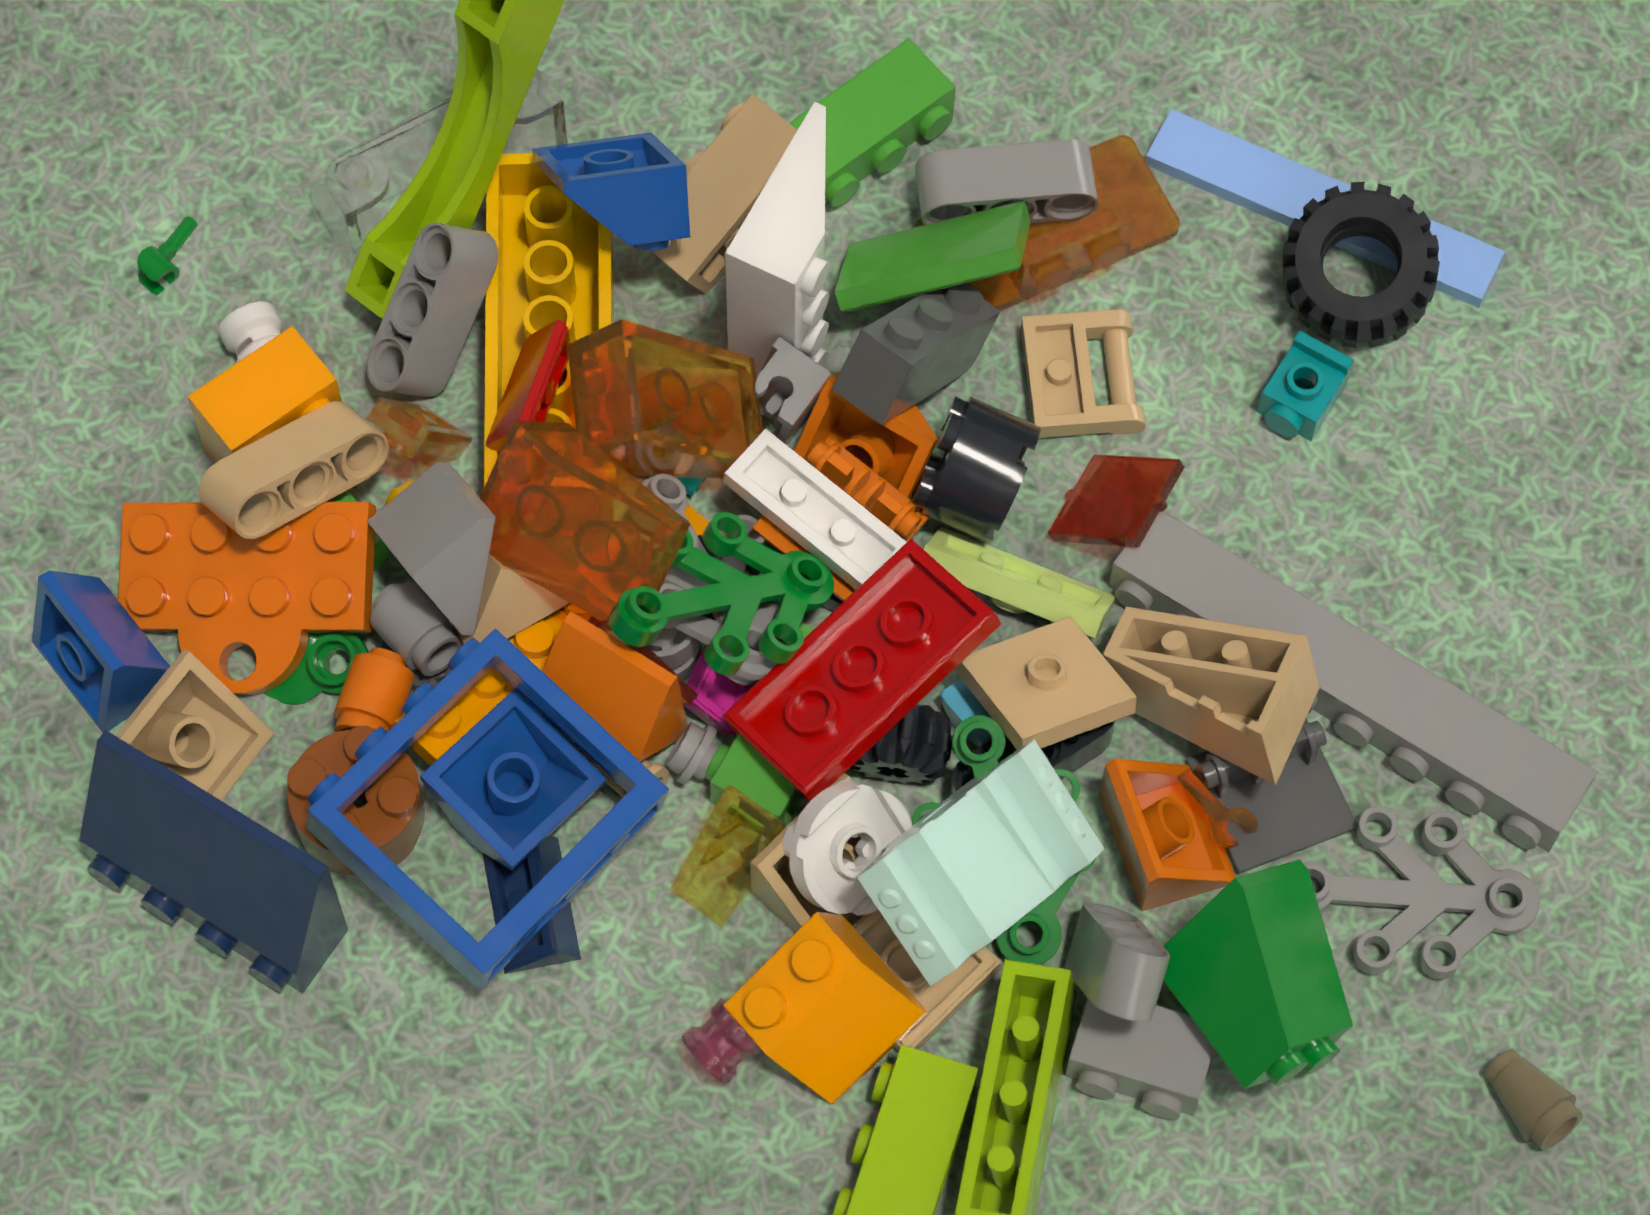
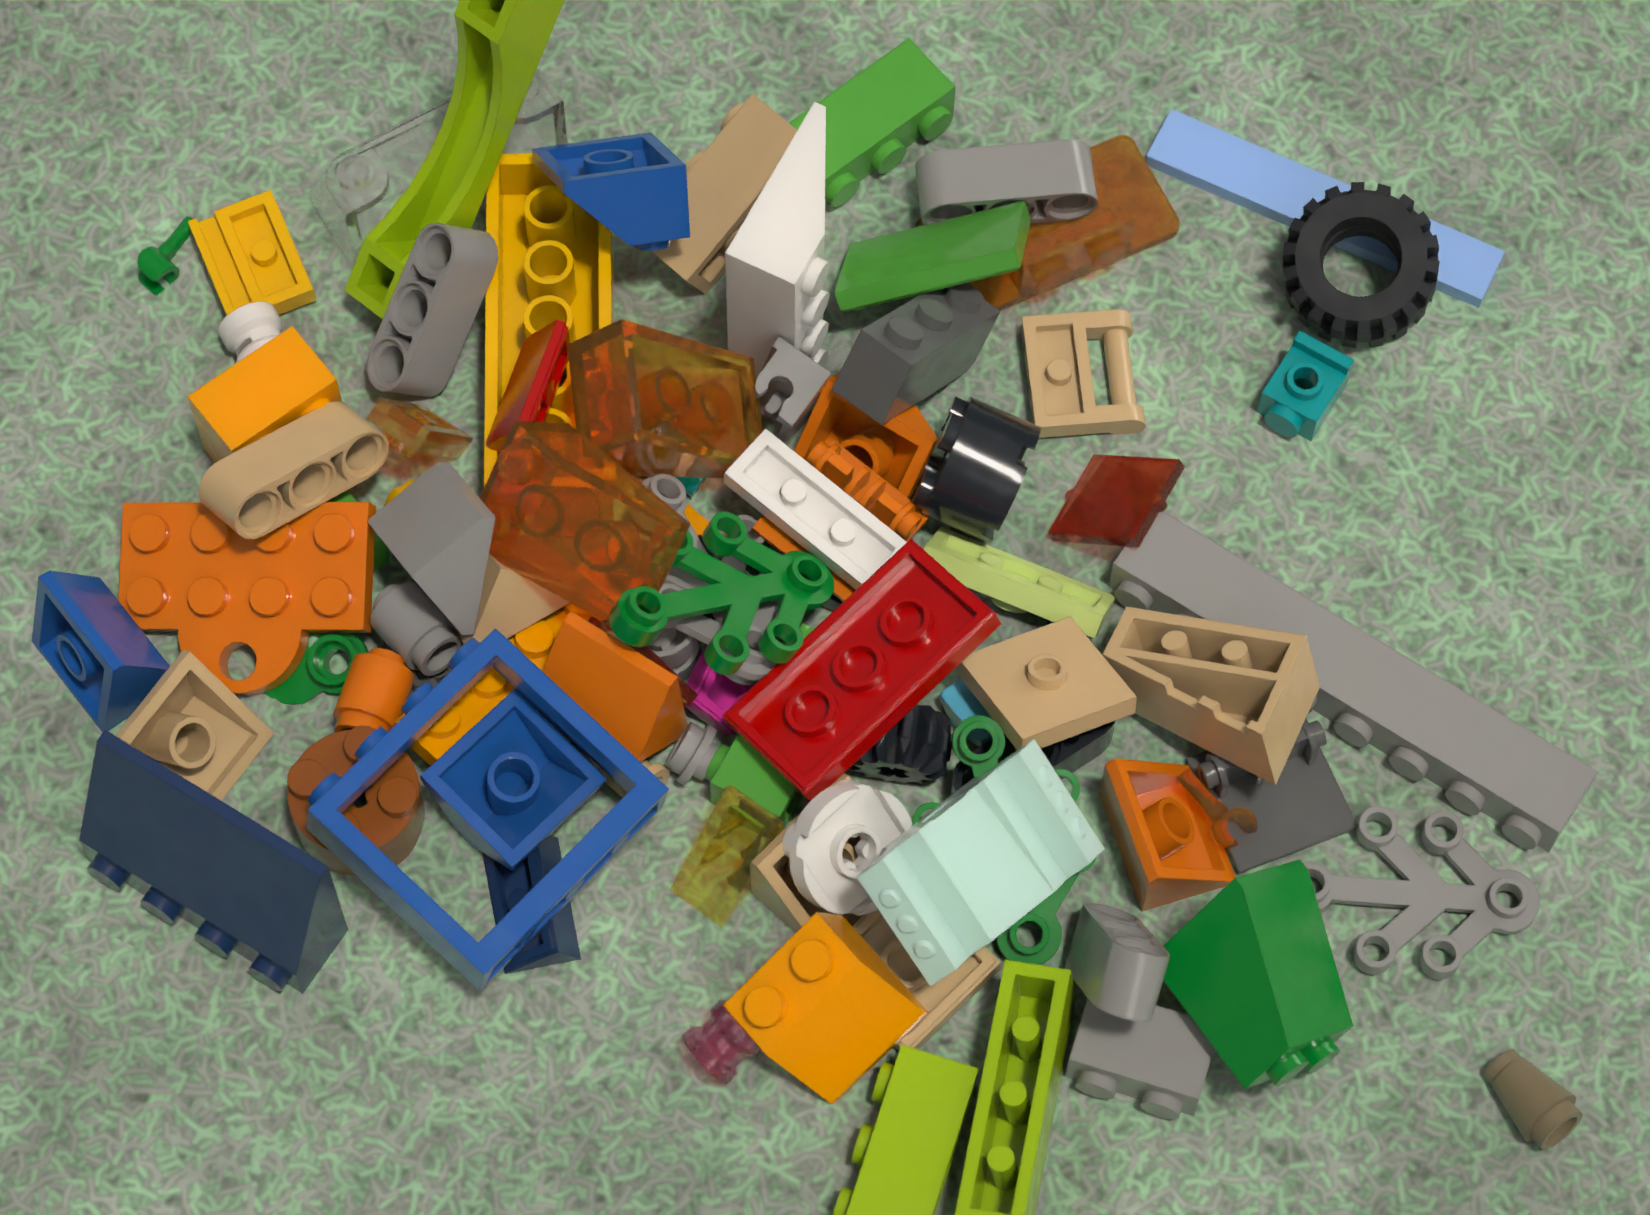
none -> yellow plate [188,190,317,316]

